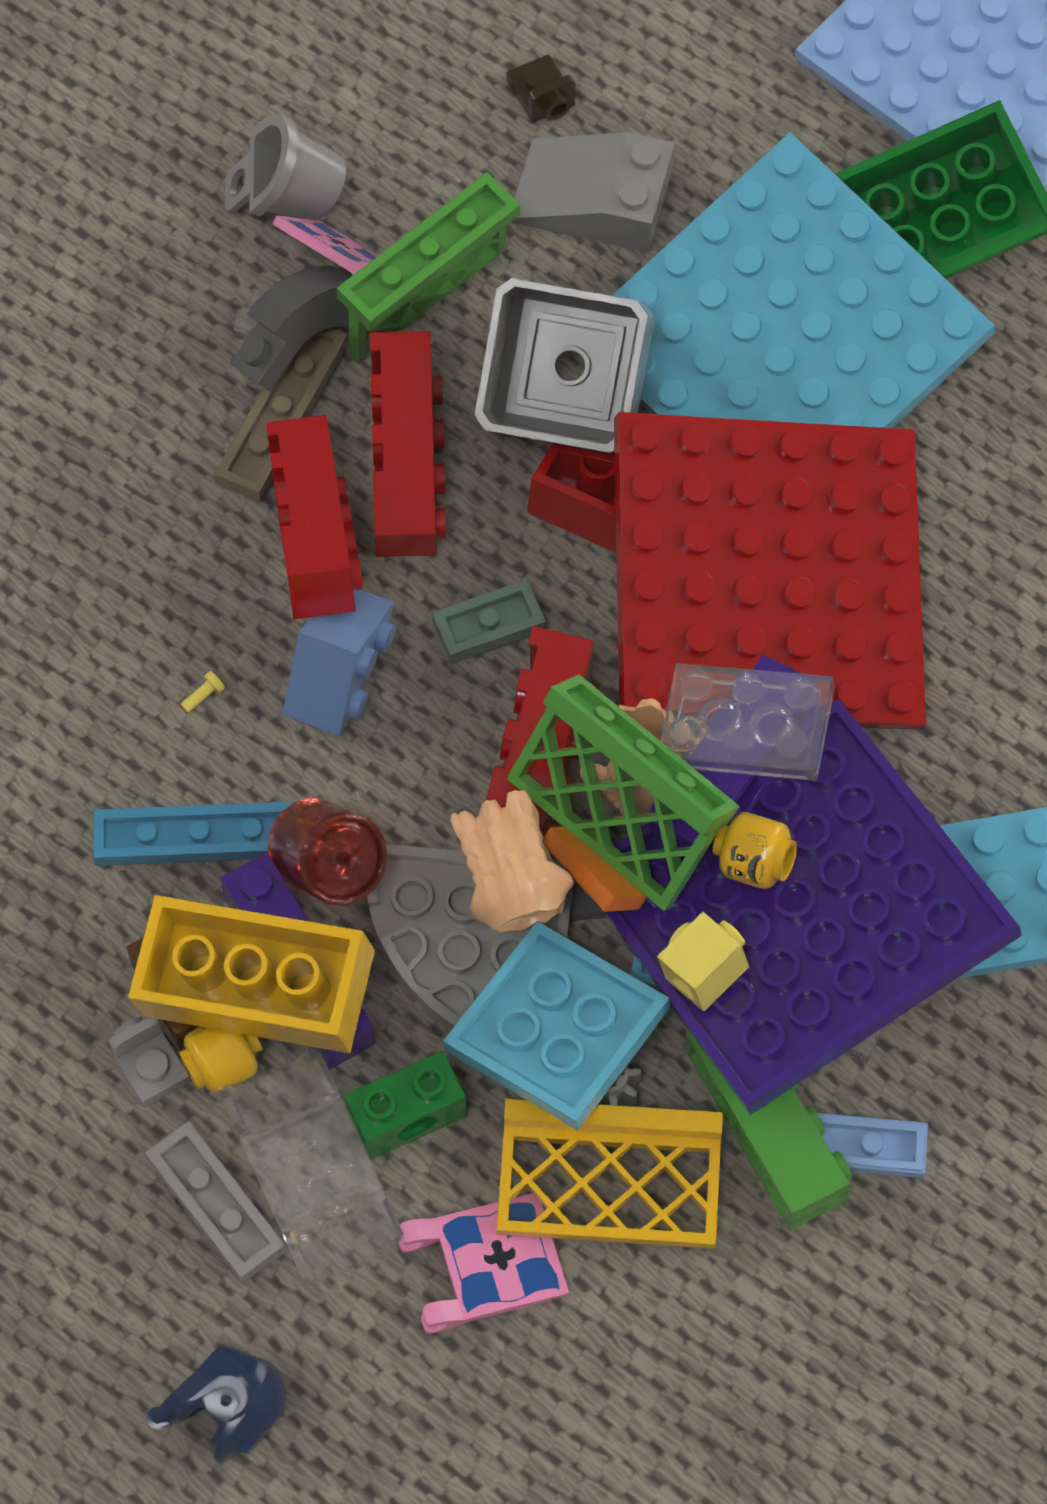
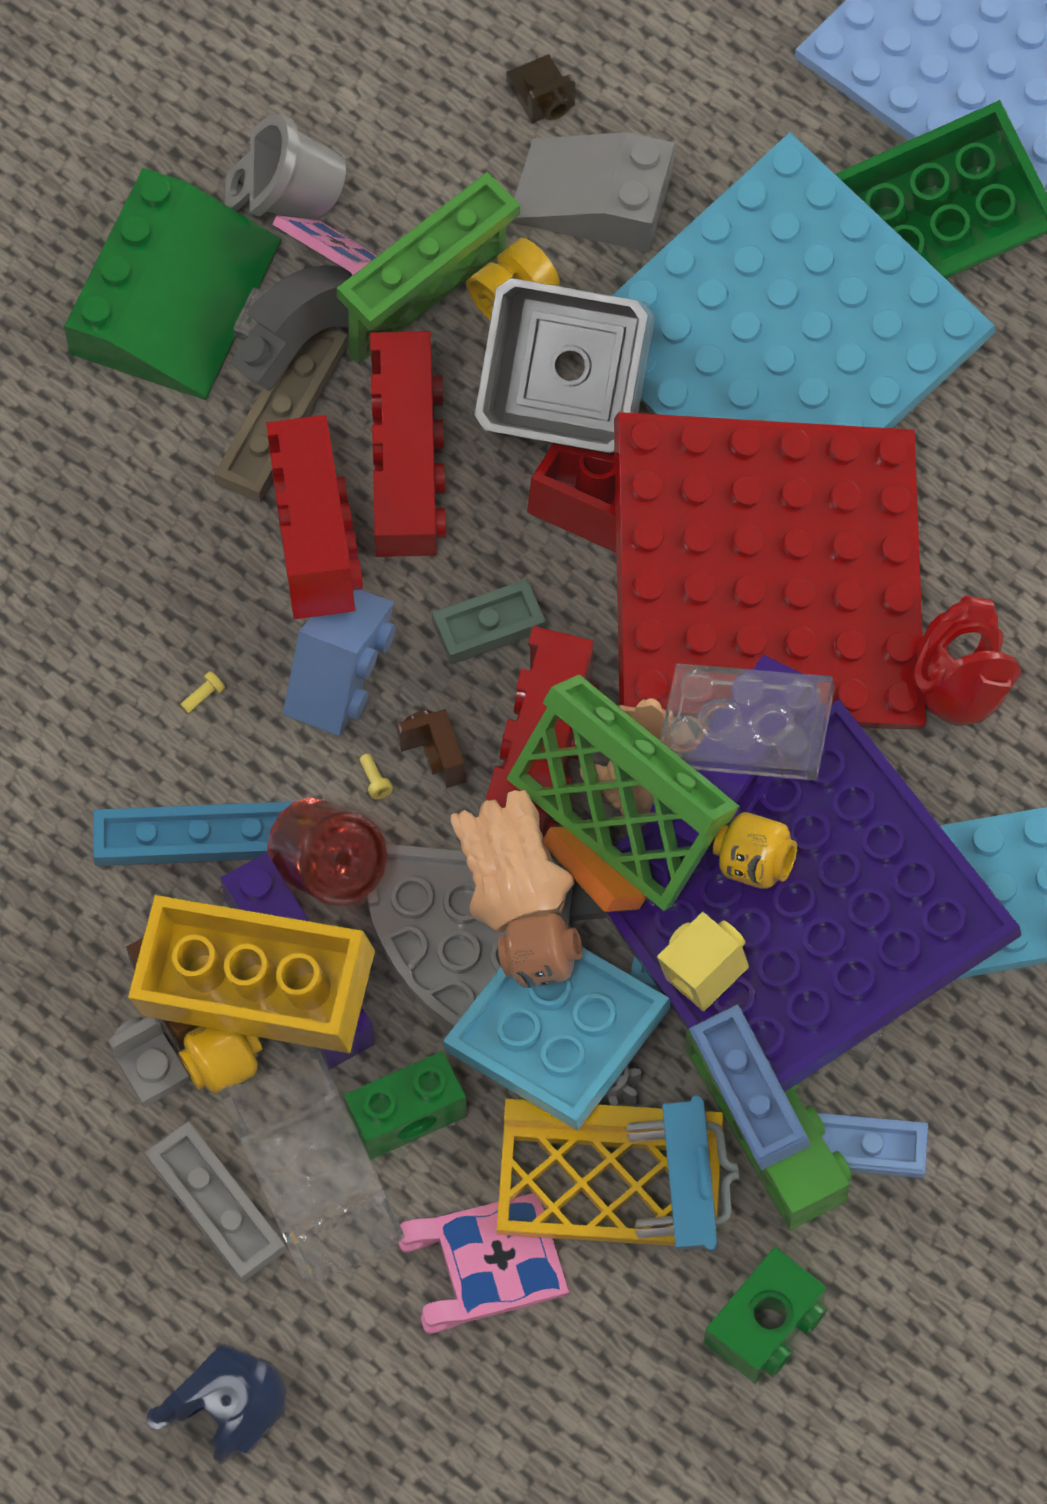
none -> green slope [64,168,282,400]
none -> light yellow piece [359,754,393,800]
none -> reddish brown bracket [396,709,466,788]
none -> yellow wheel [466,238,560,321]
none -> nougat head [498,913,582,988]
none -> dark azure piece [626,1095,739,1253]
none -> medium blue tile [689,1004,811,1170]
none -> green brick [703,1246,827,1384]
none -> red helmet [914,595,1022,726]

